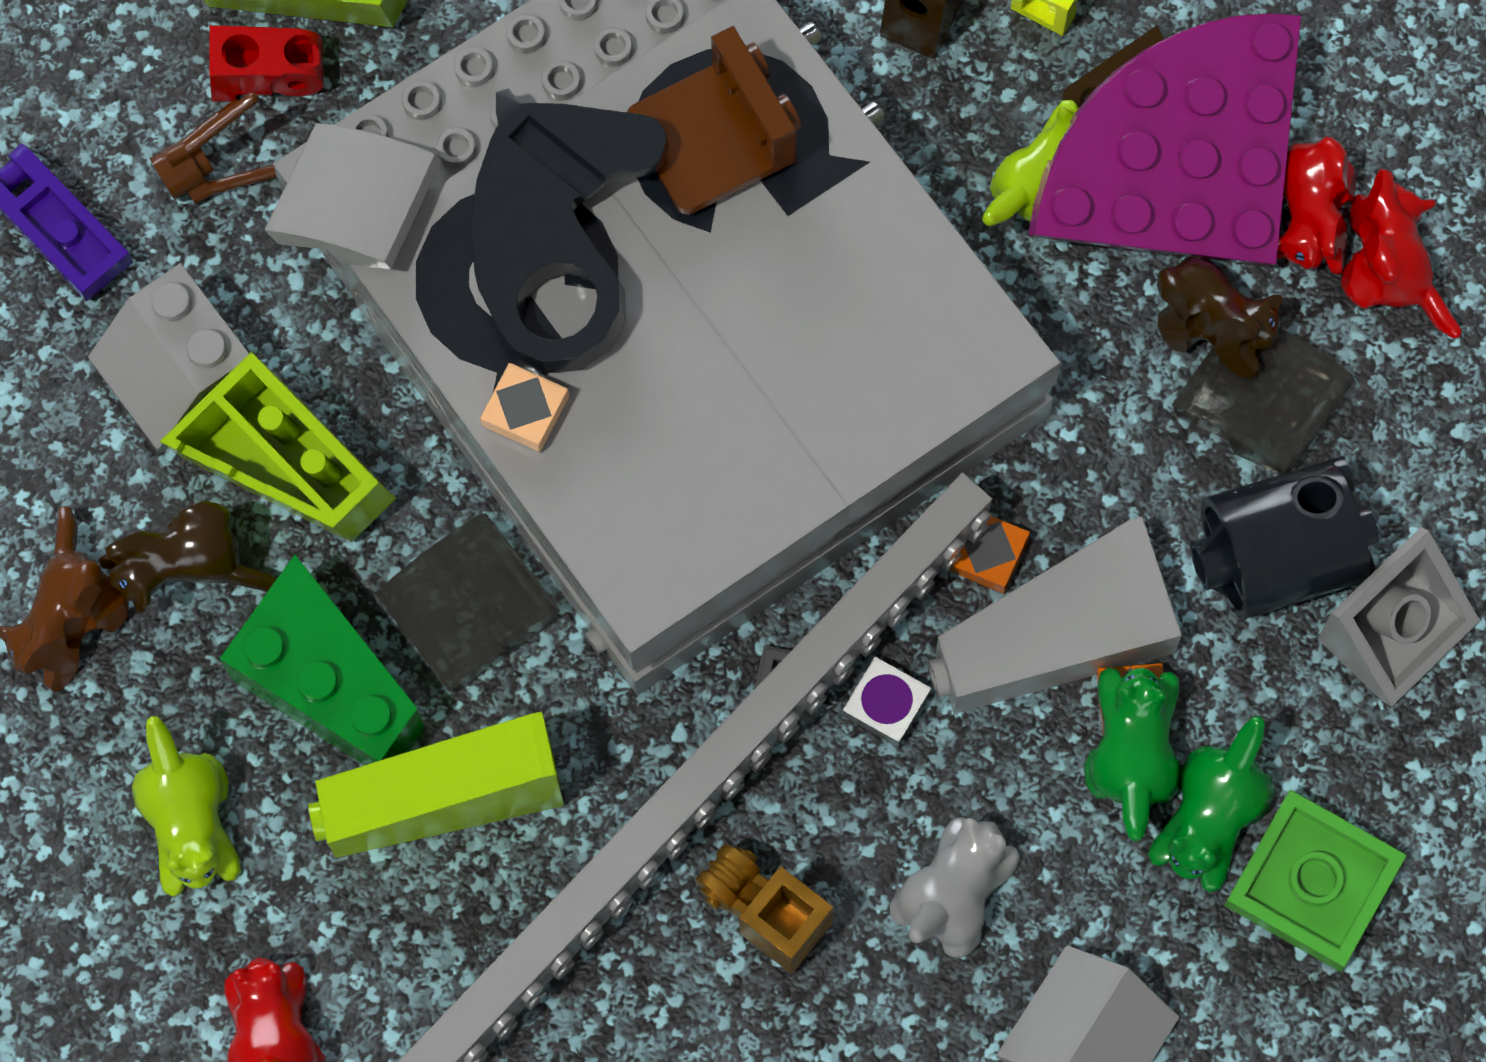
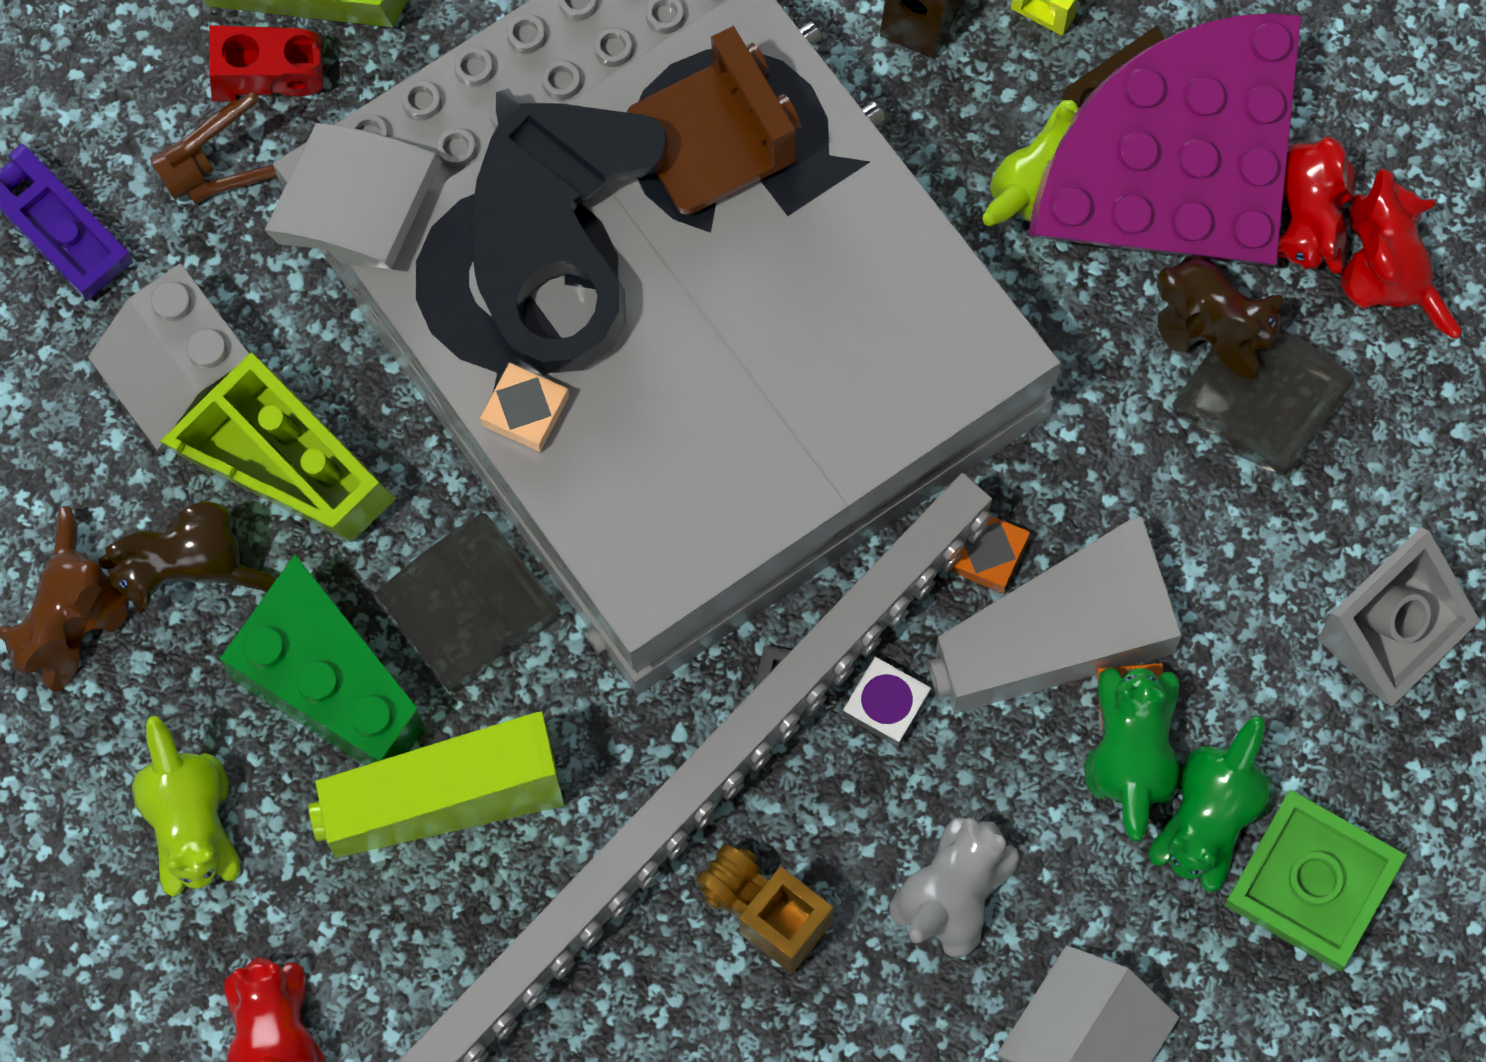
black cylinder [1190,456,1379,619] -> none

